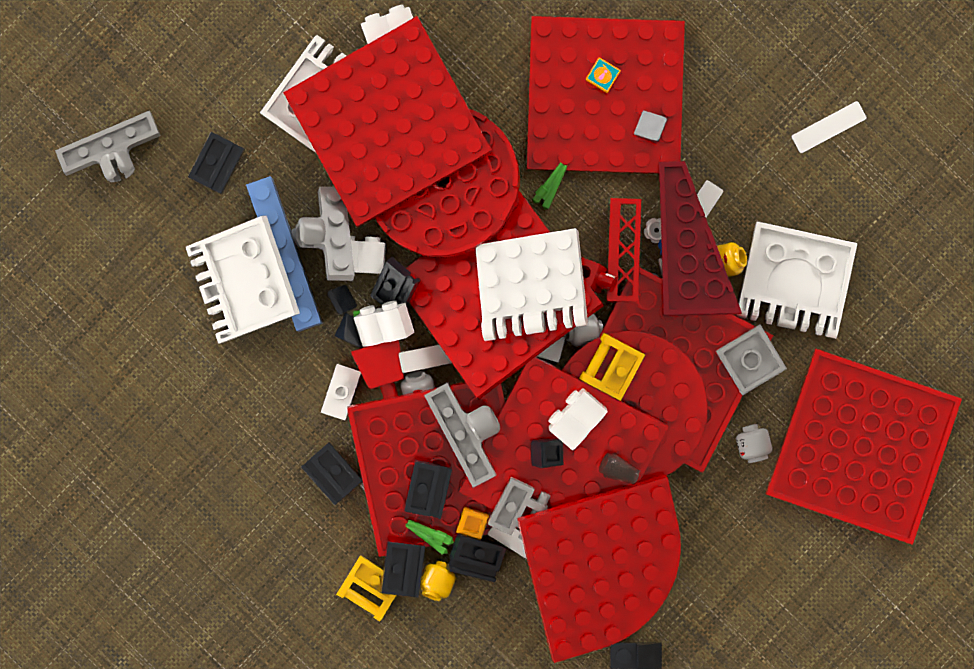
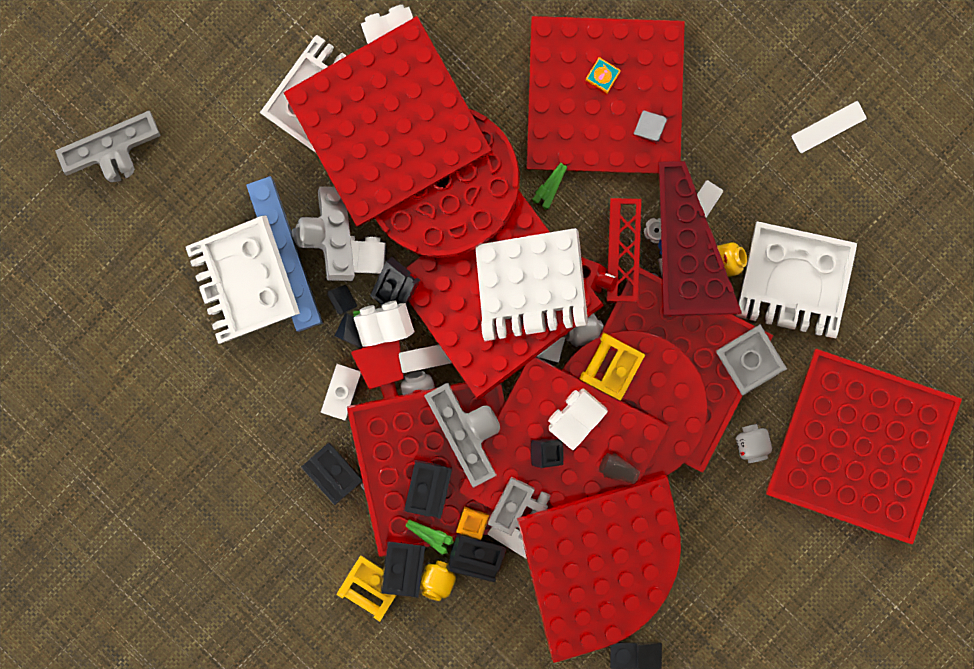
black plate [188,132,245,194] -> none

